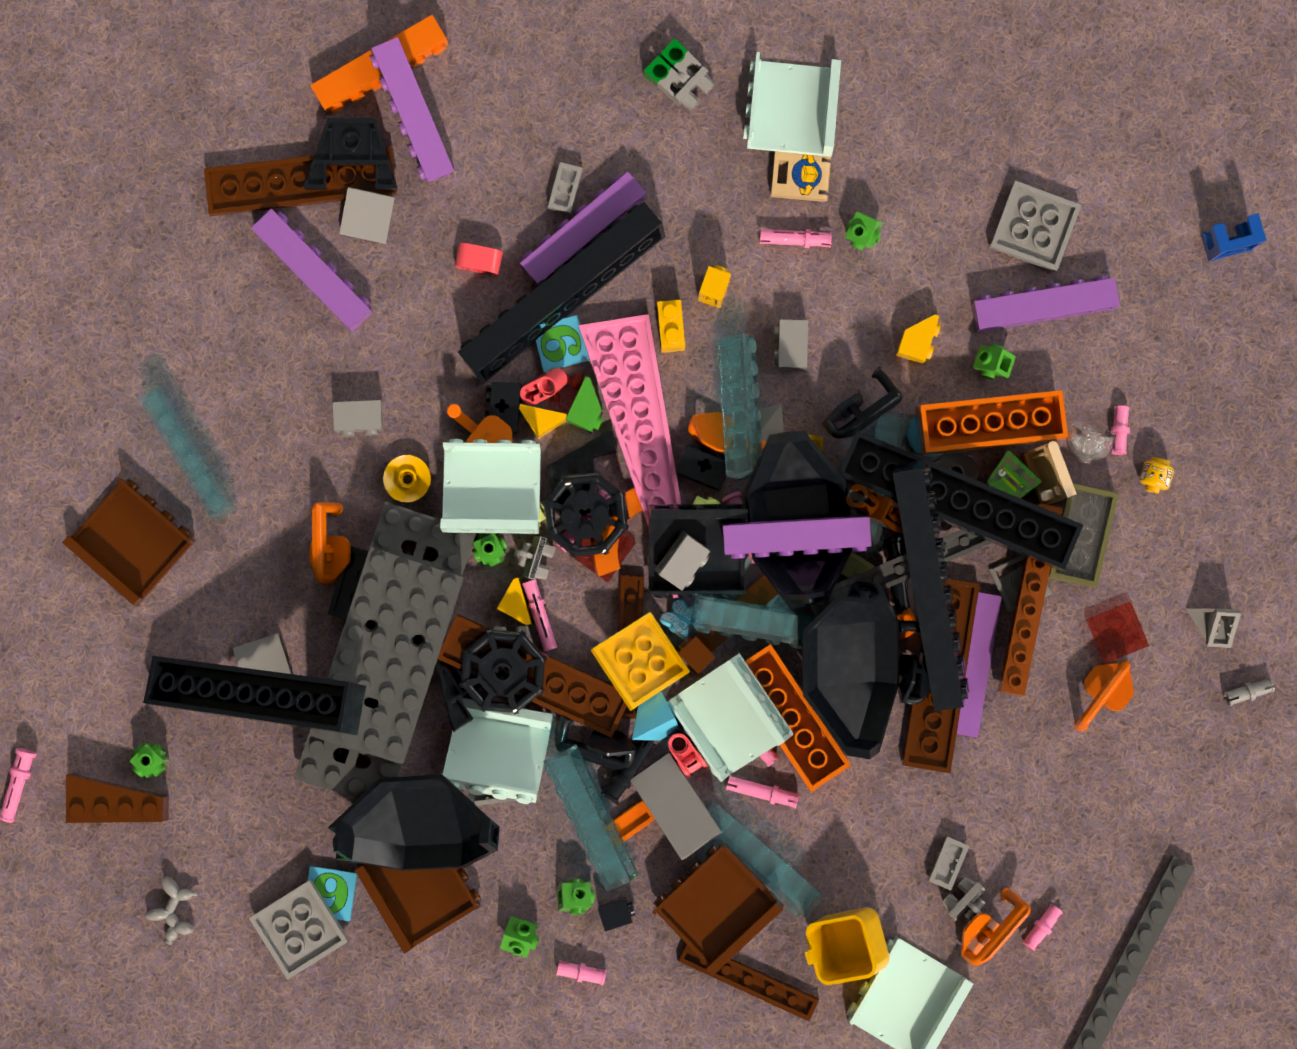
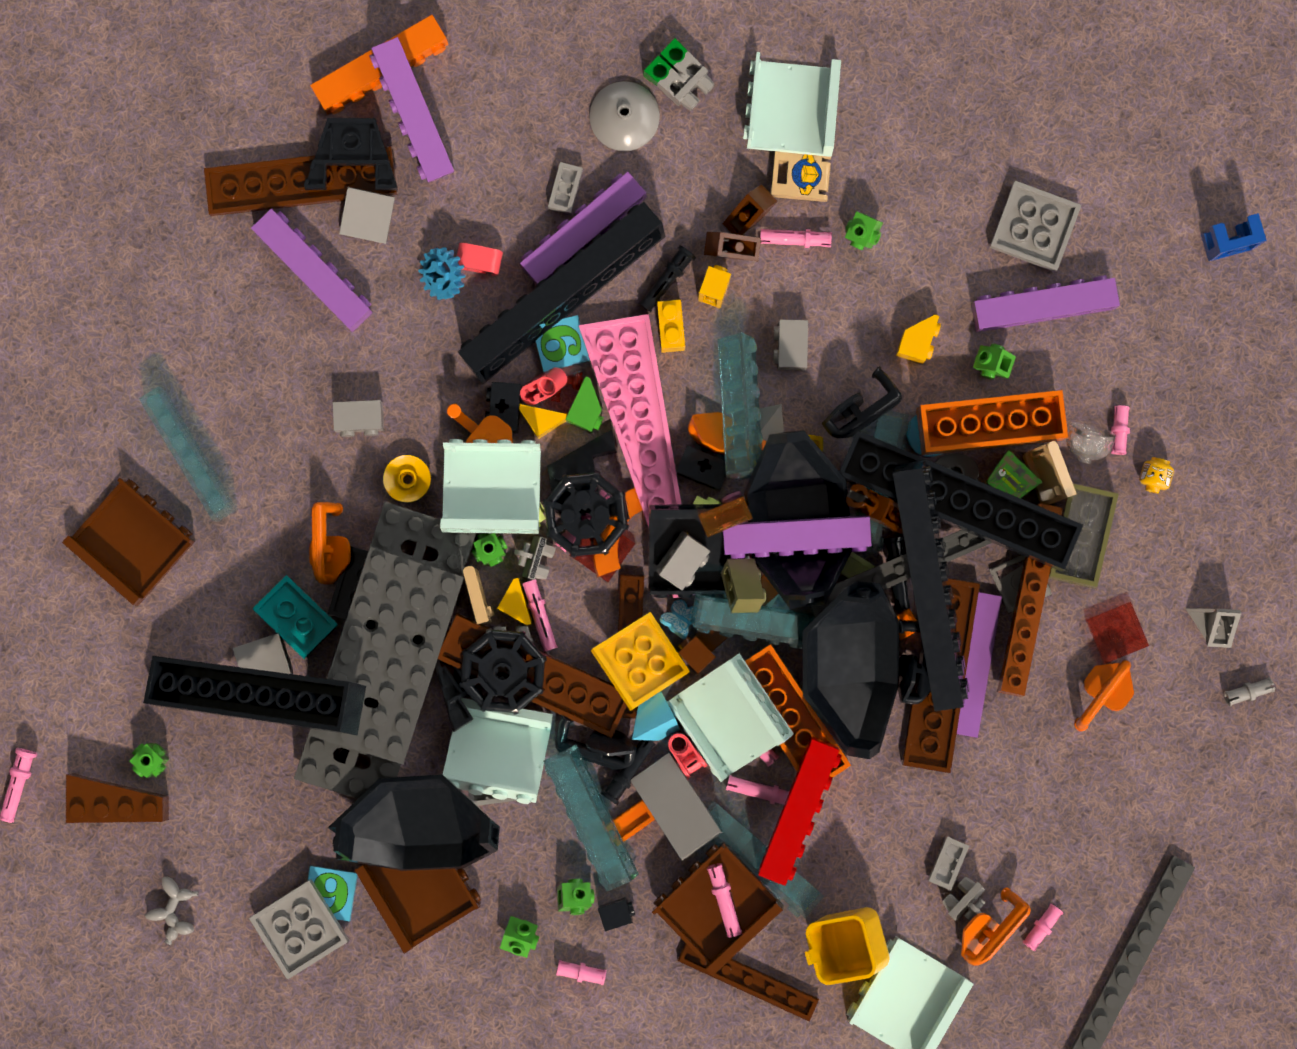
none -> teal plate [252,575,338,659]
none -> dark azure gear [418,247,466,300]
none -> tan container [463,566,495,625]
none -> light grey dish [590,81,660,151]
none -> black pin [639,245,696,312]
none -> clear orange tile [698,497,753,537]
none -> reddish brown slope [704,232,761,262]
none -> bright pink pin [707,863,742,938]
none -> olive brick [721,559,766,613]
none -> reddish brown slope [722,184,777,236]
none -> red brick [758,736,842,886]

